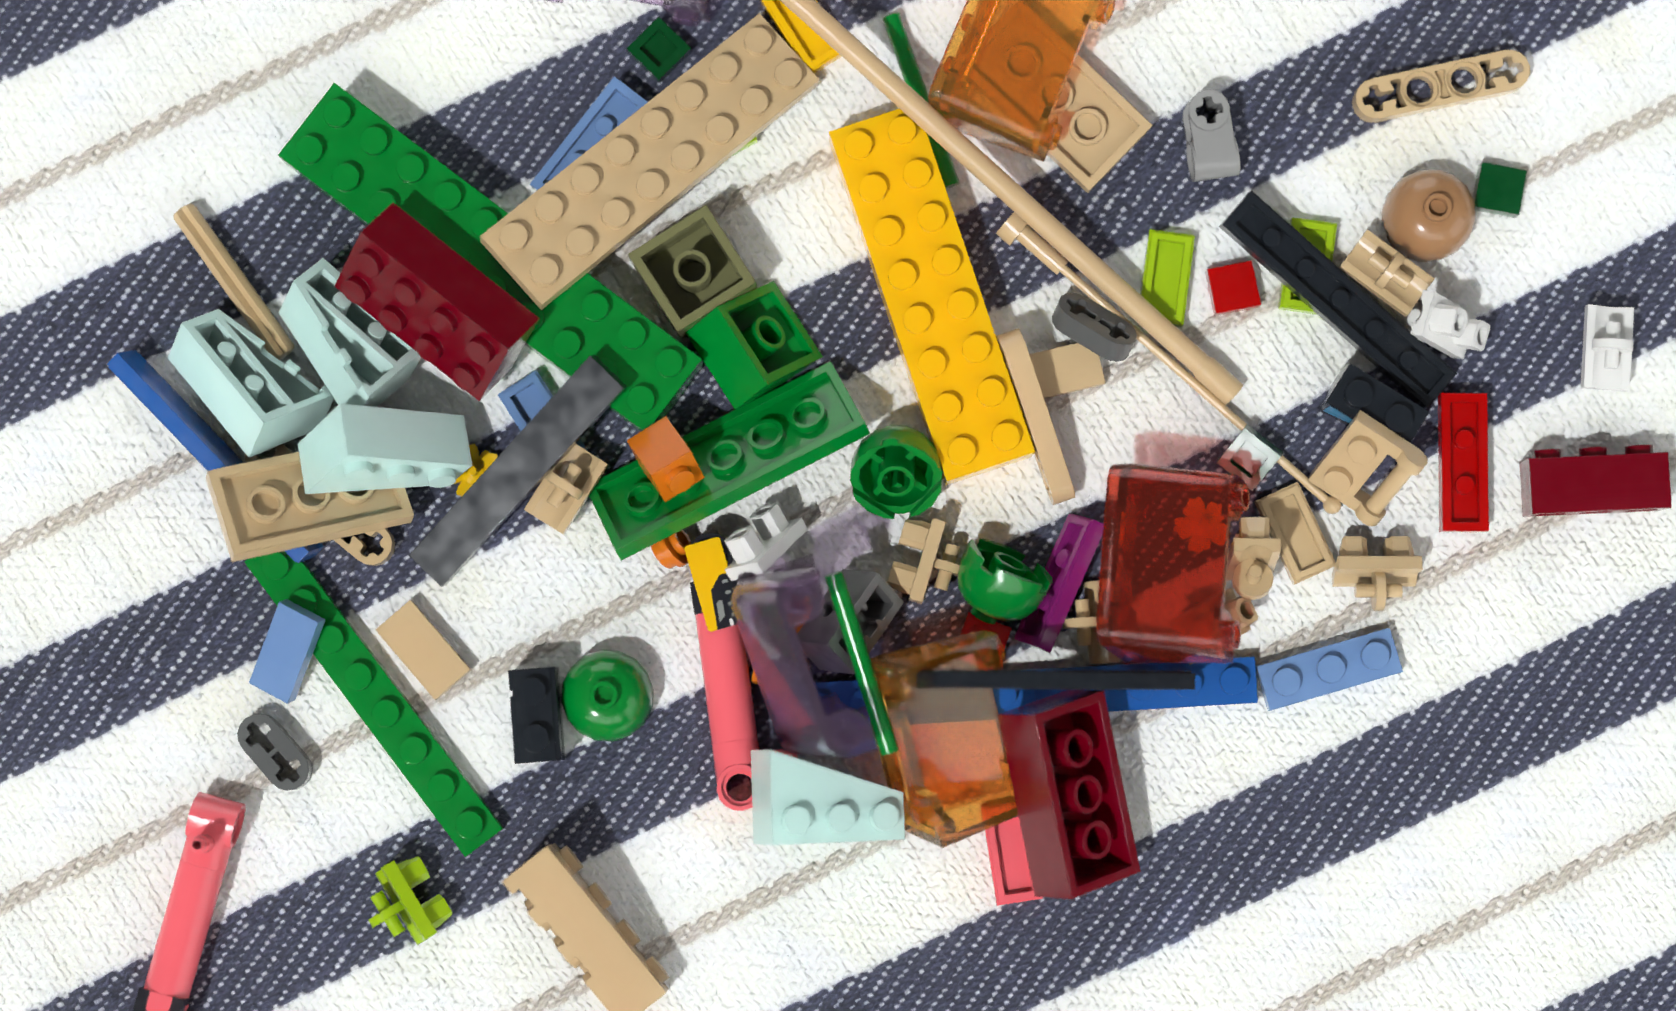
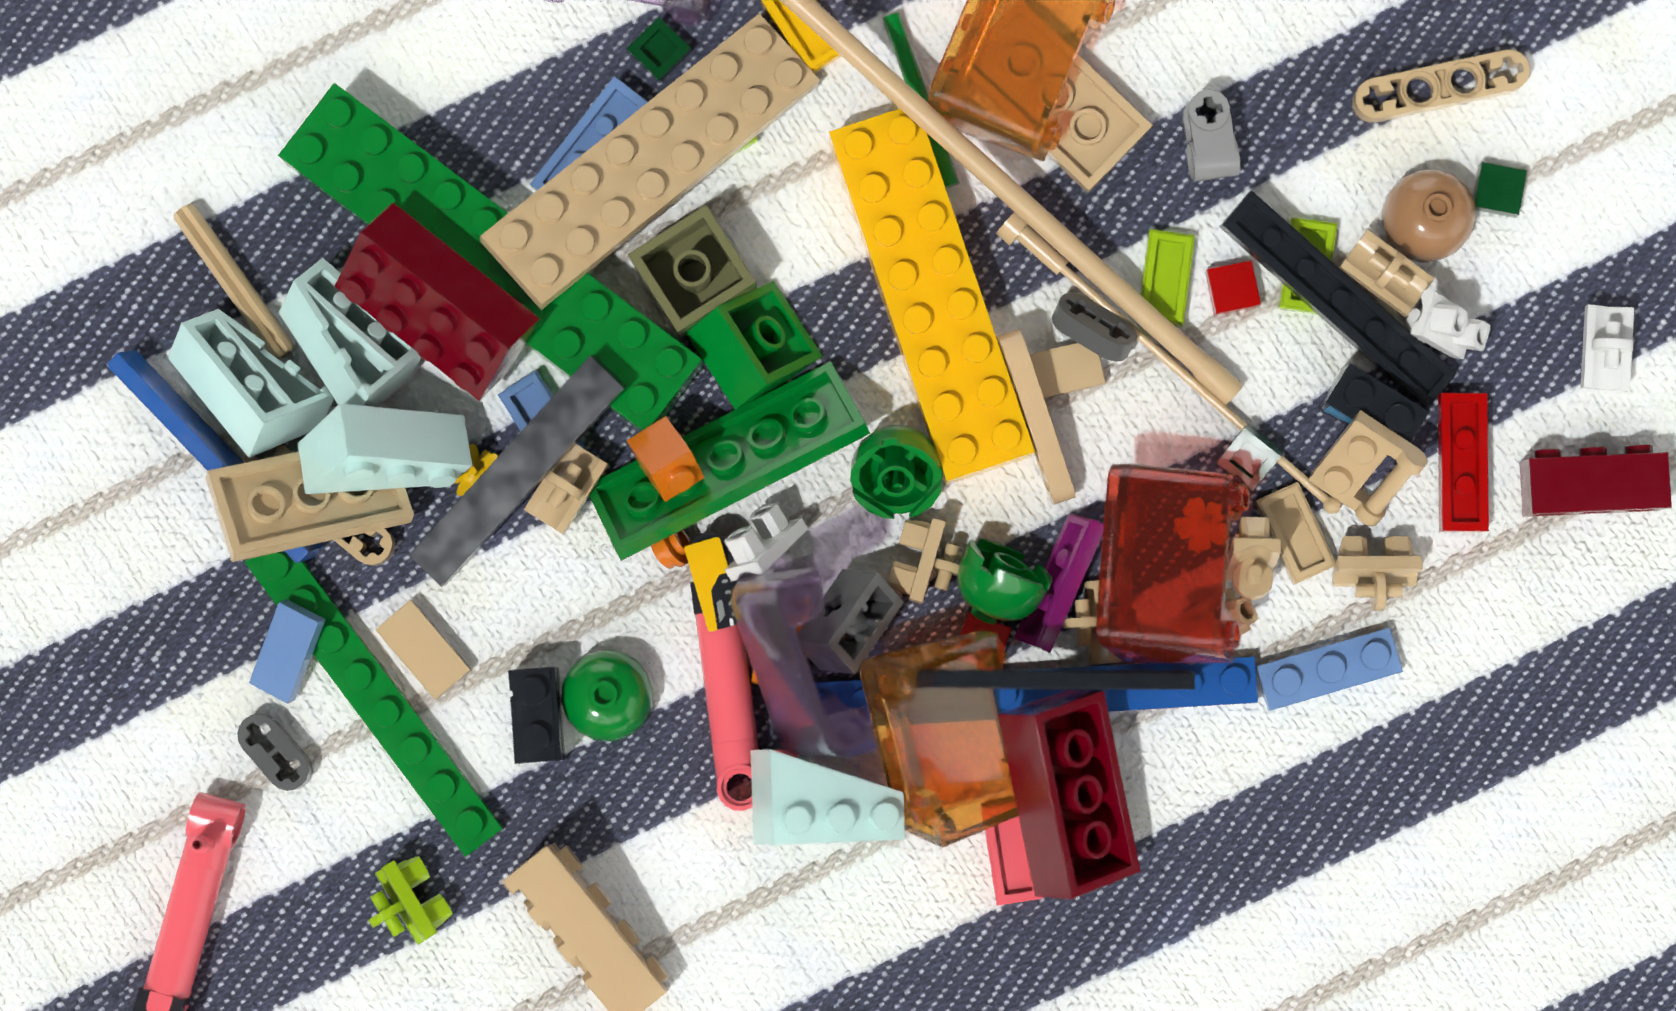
green bar [824,571,899,755] -> none

